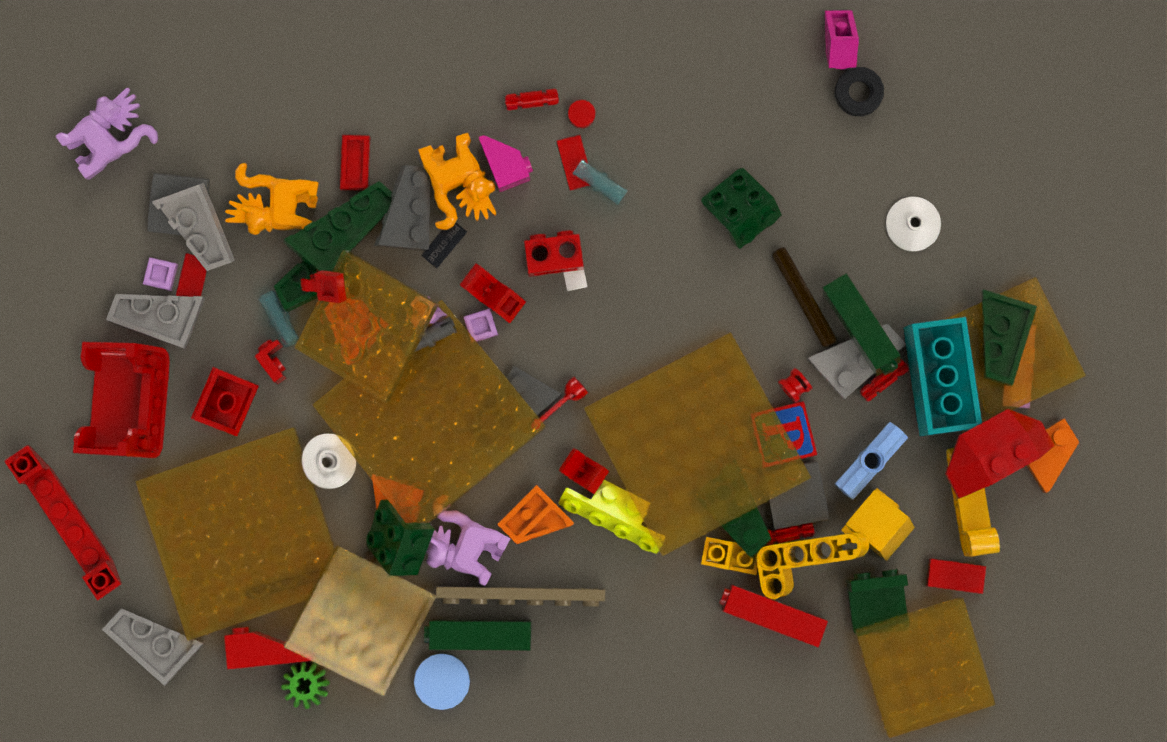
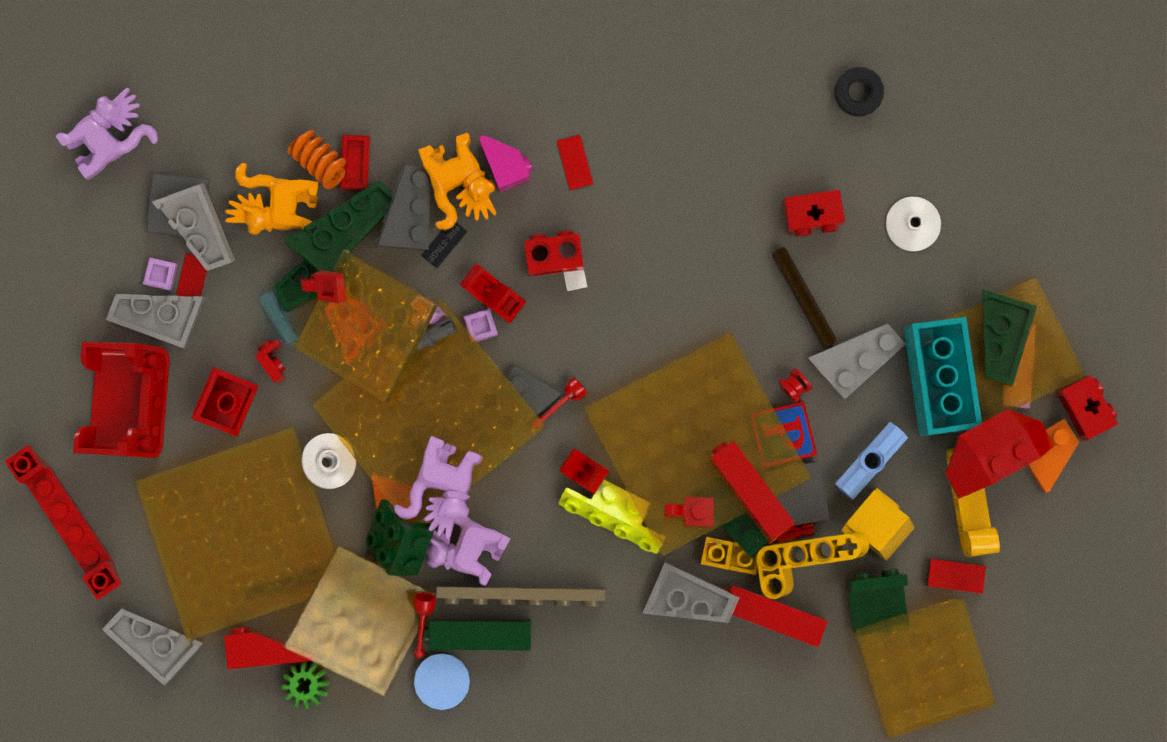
orange wing [497,485,574,544] -> none
red axle [505,89,559,110] -> none
red tile [568,100,595,129] -> none
clear light blue pin [573,159,628,205] -> none
dark green bracket [701,168,782,250] -> none
dark green brick [823,273,900,376] -> none
dark pink slope [825,10,859,70] -> none
red axle [859,359,909,401] -> none
none -> orange piece [287,130,346,189]
none -> lavender animal [394,436,483,539]
none -> red hinge [413,592,436,658]
none -> light grey wing [643,562,740,623]
none -> red plate [664,497,714,528]
none -> red brick [709,441,795,543]
none -> red brick [782,189,845,237]
none -> red brick [1055,375,1118,441]

